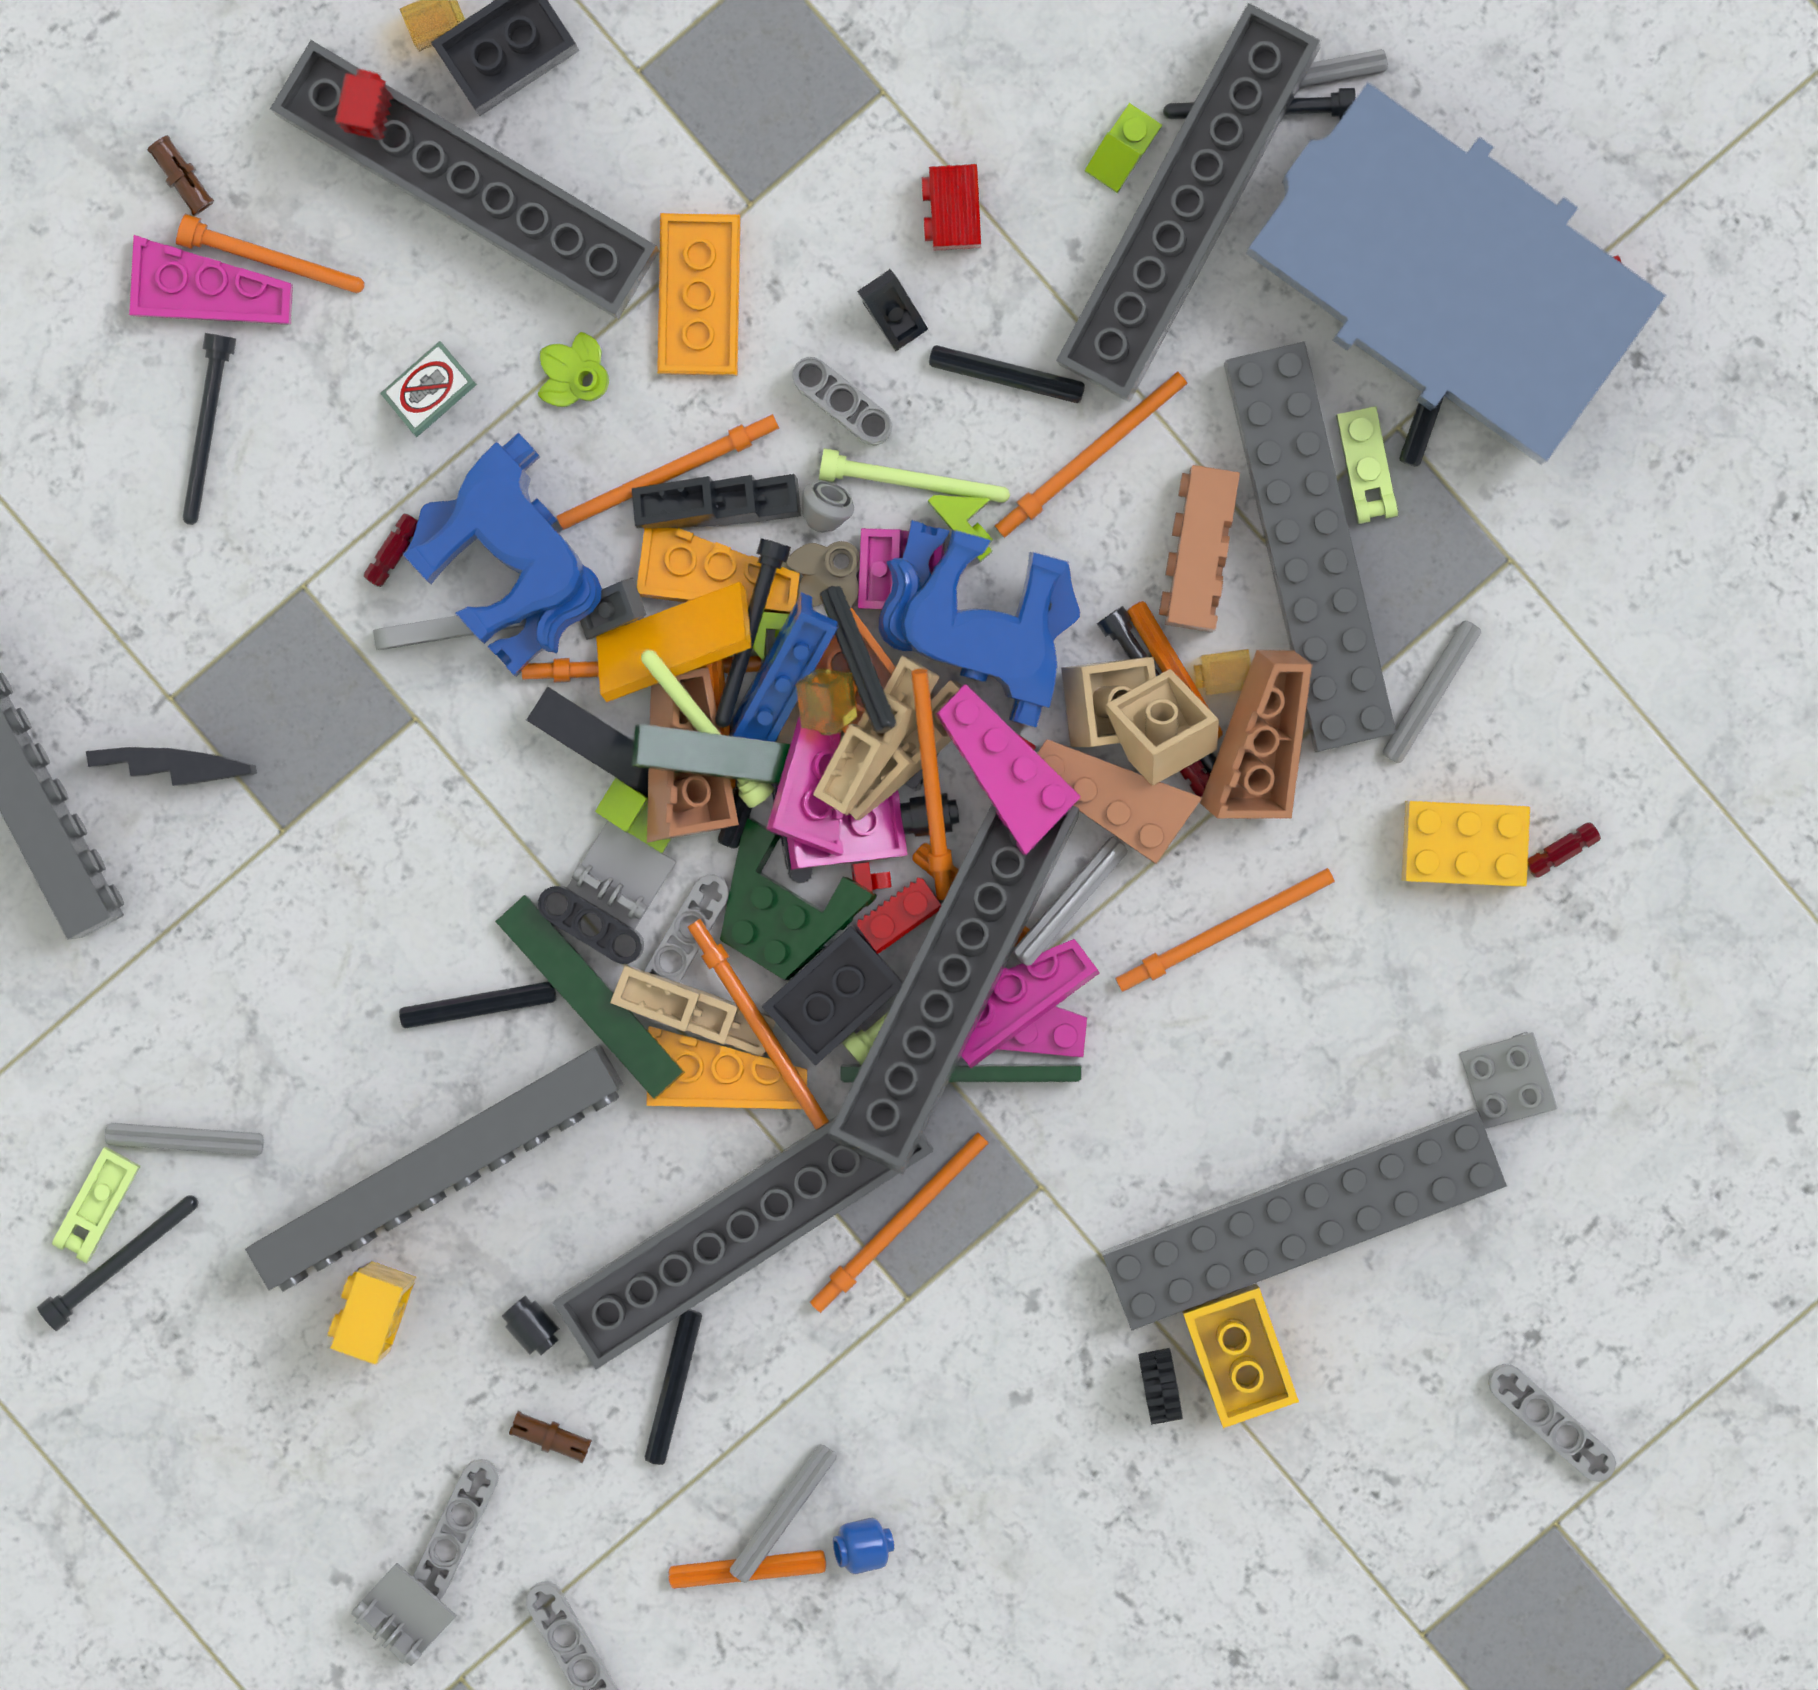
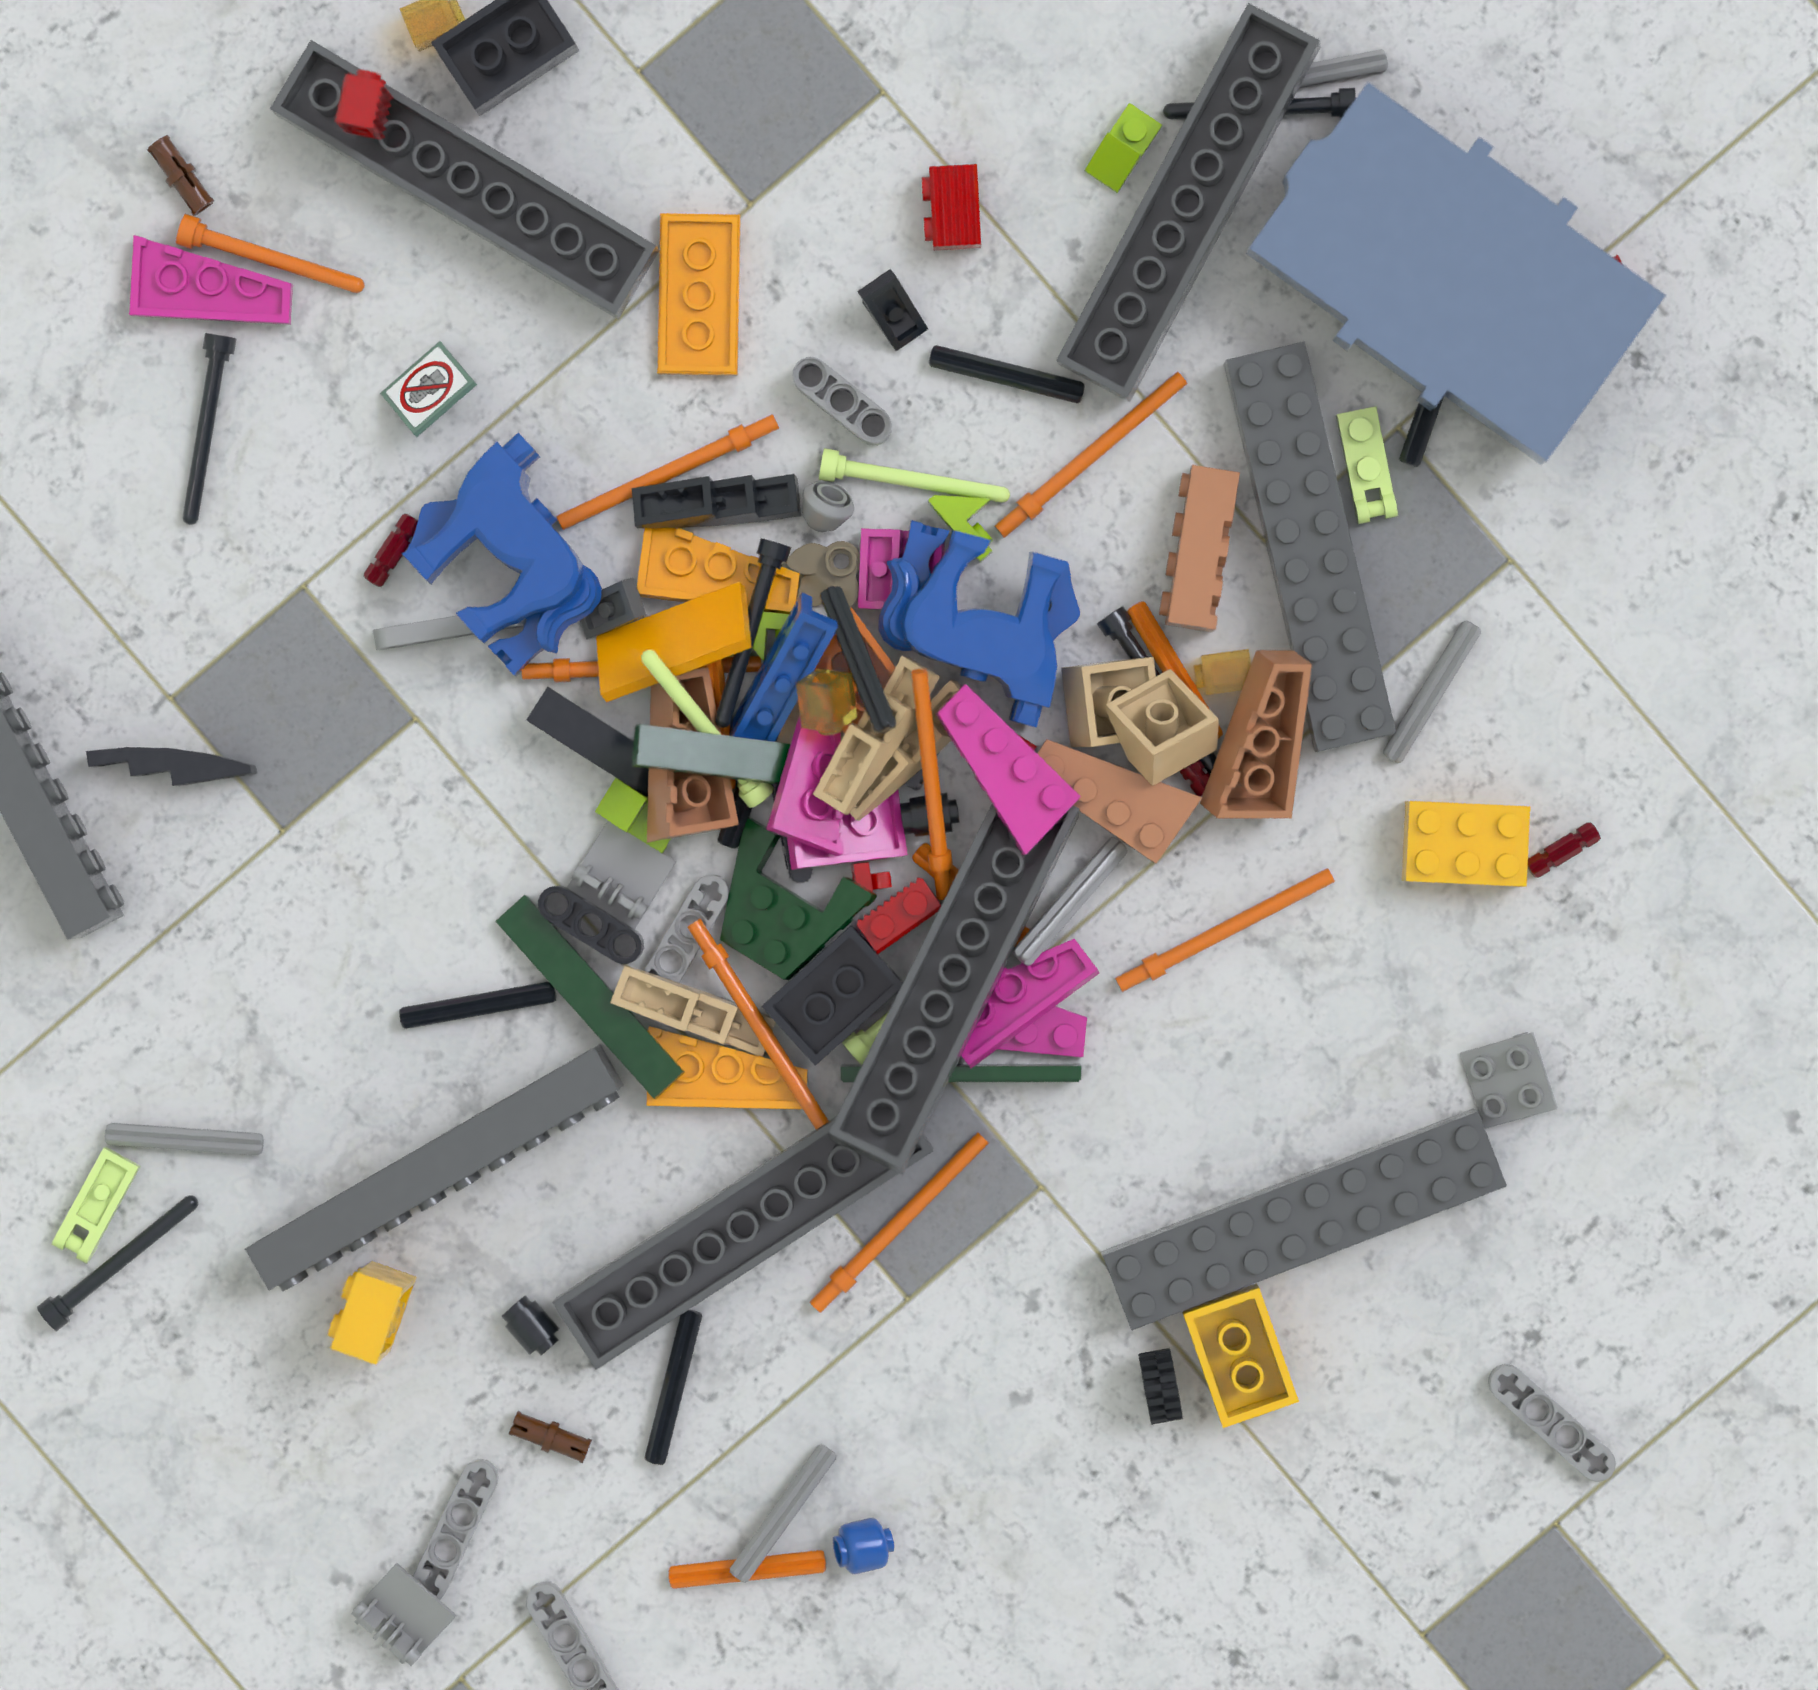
lime plate [538,332,609,407] -> none

